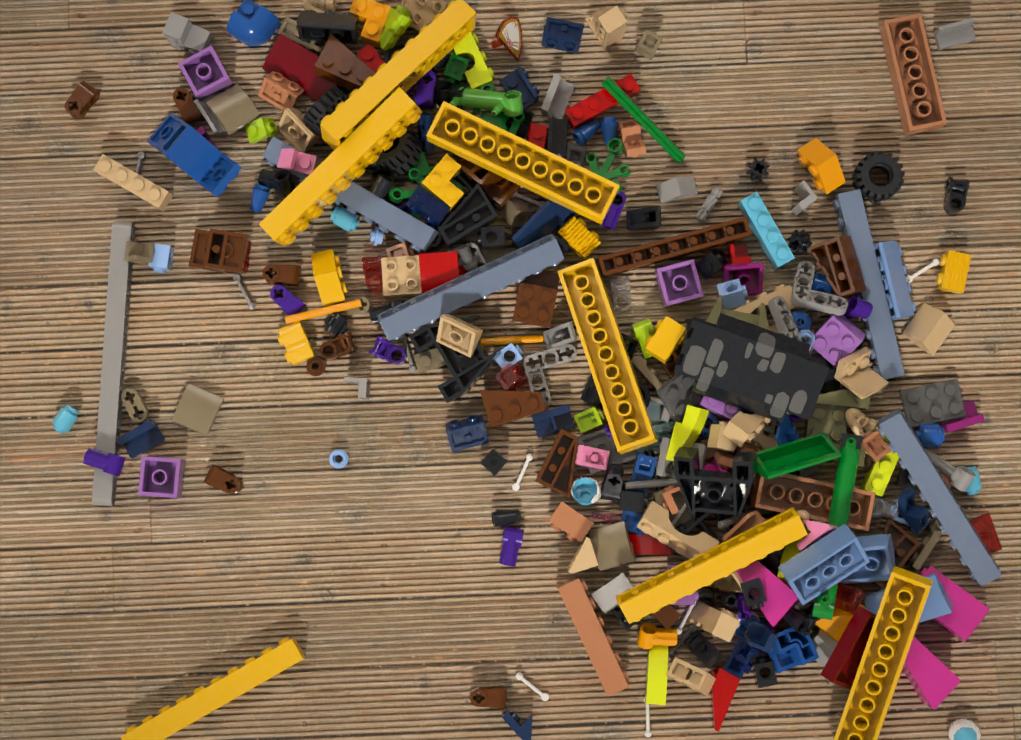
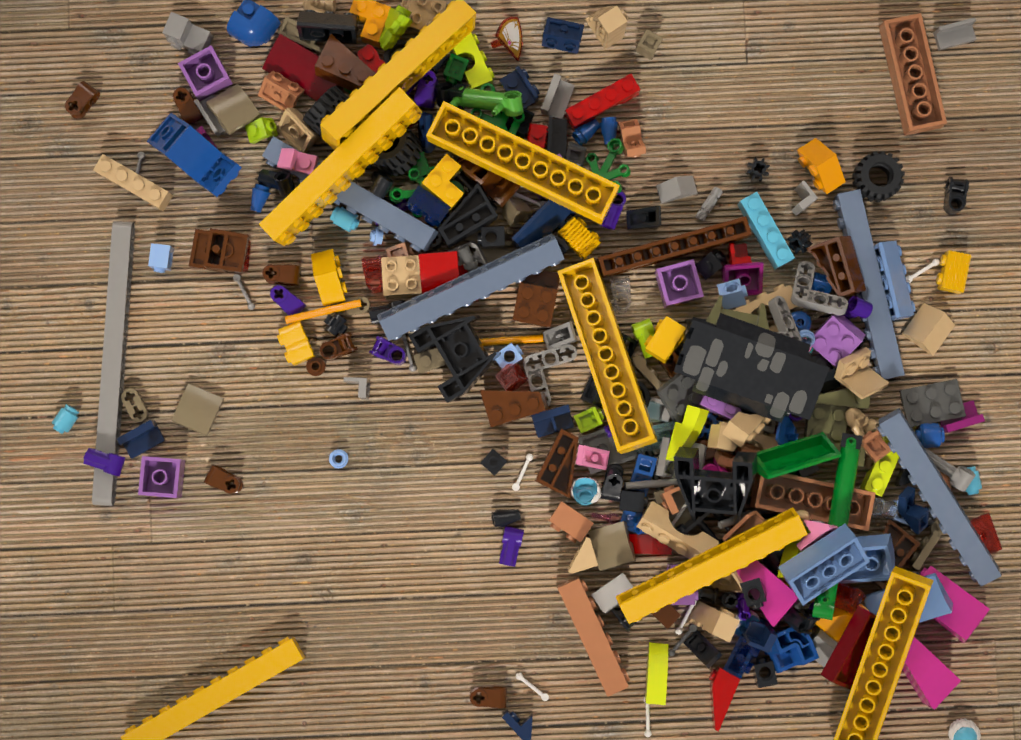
dark tan panel [124,241,154,264] -> none
tan slope [436,314,483,358] -> none
dark blue bracket [445,415,489,452] -> none
green axle [602,77,686,163] -> none
light orange piece [637,623,678,649] -> none
tan brick [667,657,716,696] -> none

